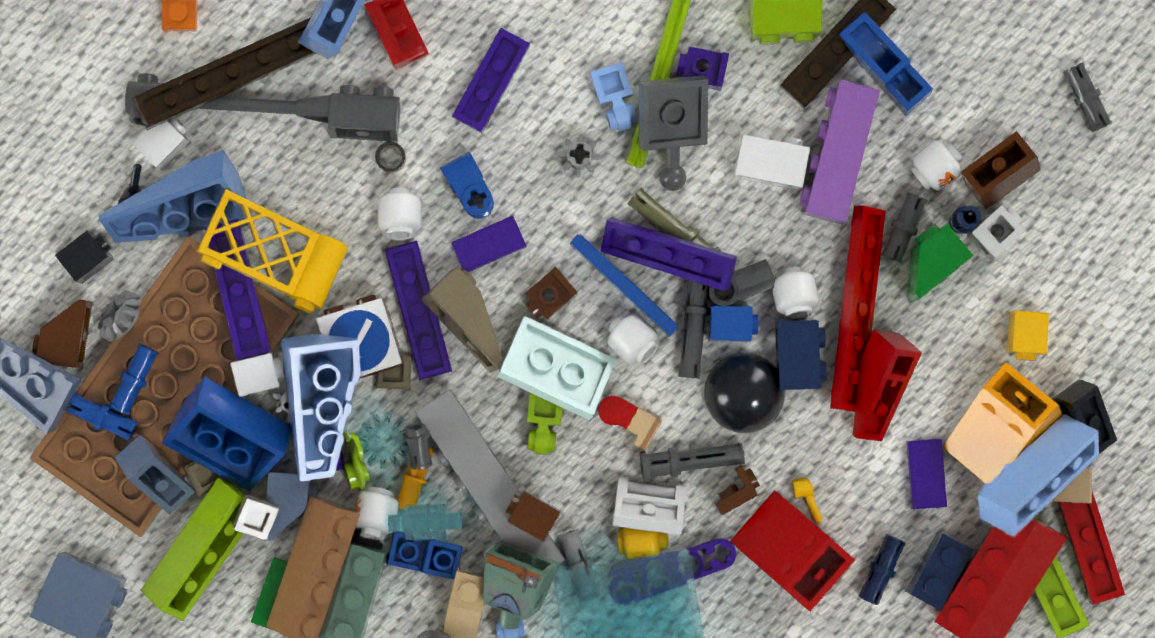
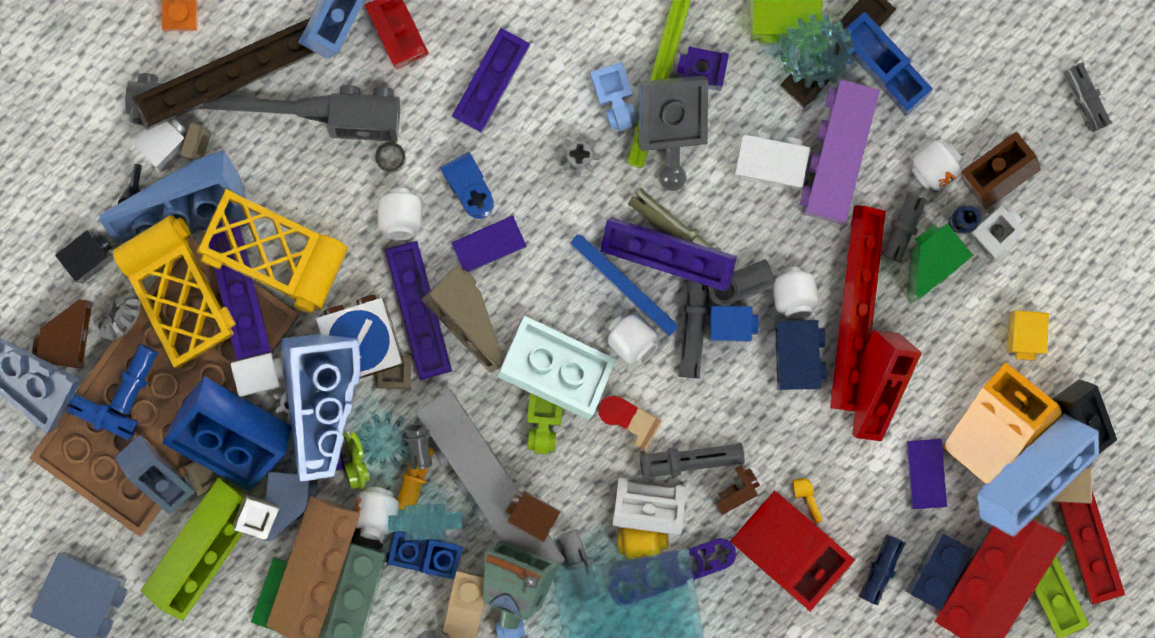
reddish brown brick [524,266,578,320] -> none
black piece [704,352,785,433] -> none
none -> yellow piece [113,215,236,368]
none -> dark tan tile [180,123,211,161]
none -> clear light blue gear [780,14,855,88]

